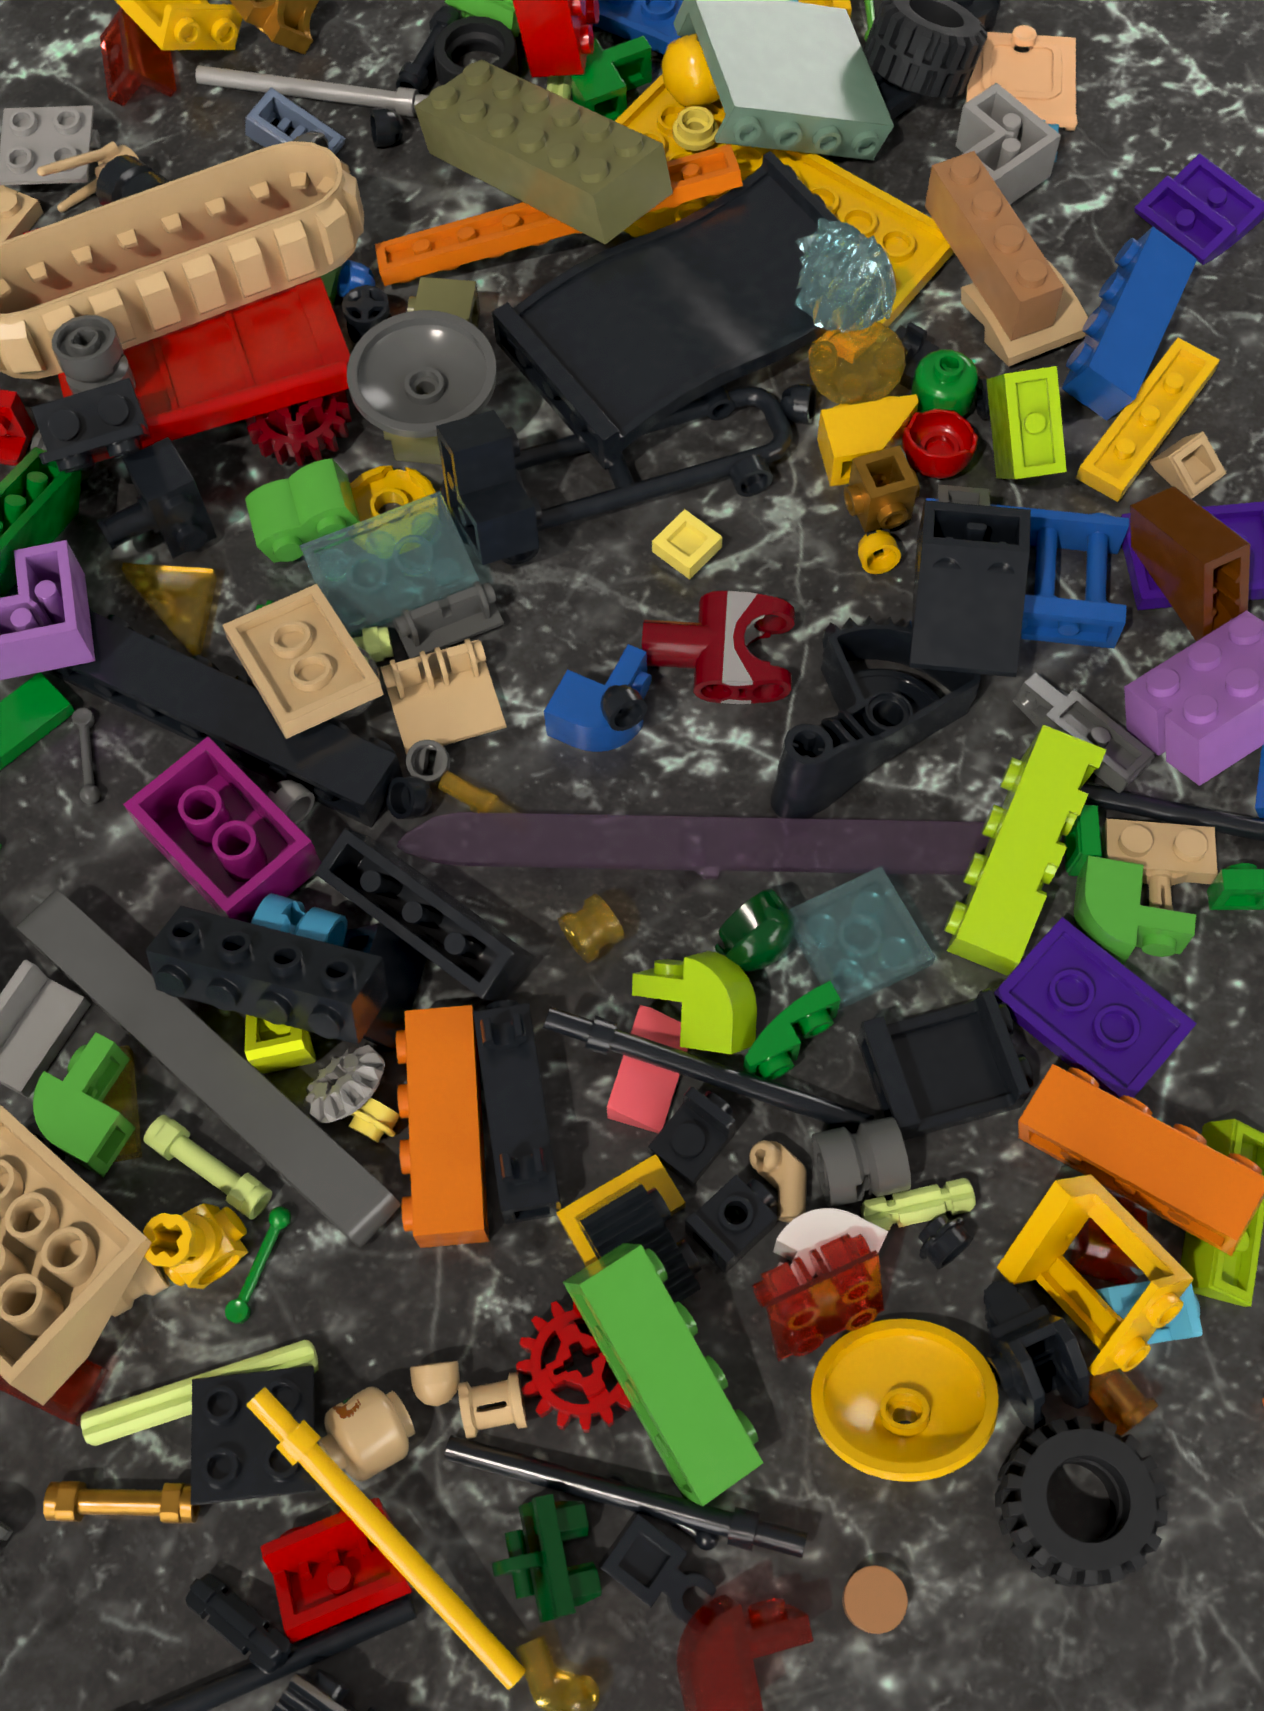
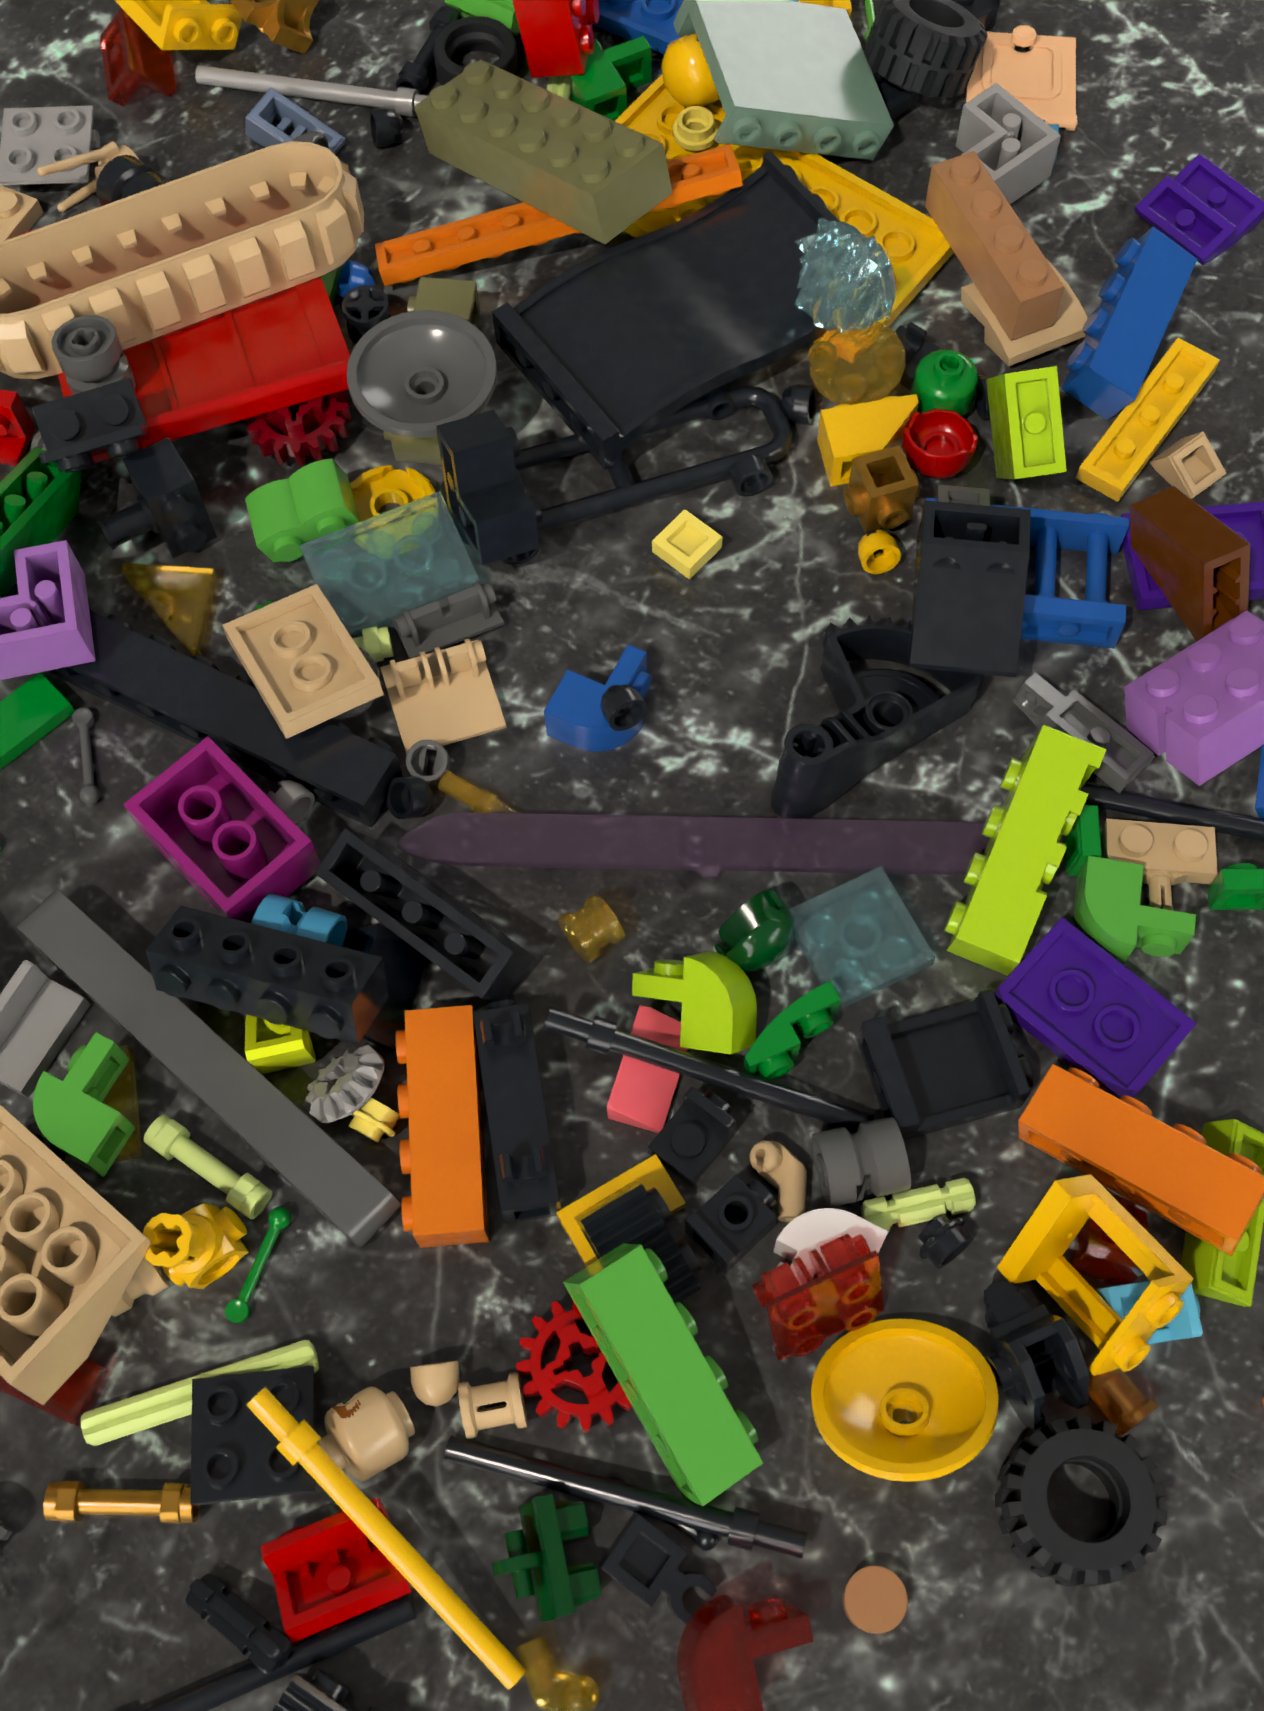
dark red connector [641,591,795,704] -> none

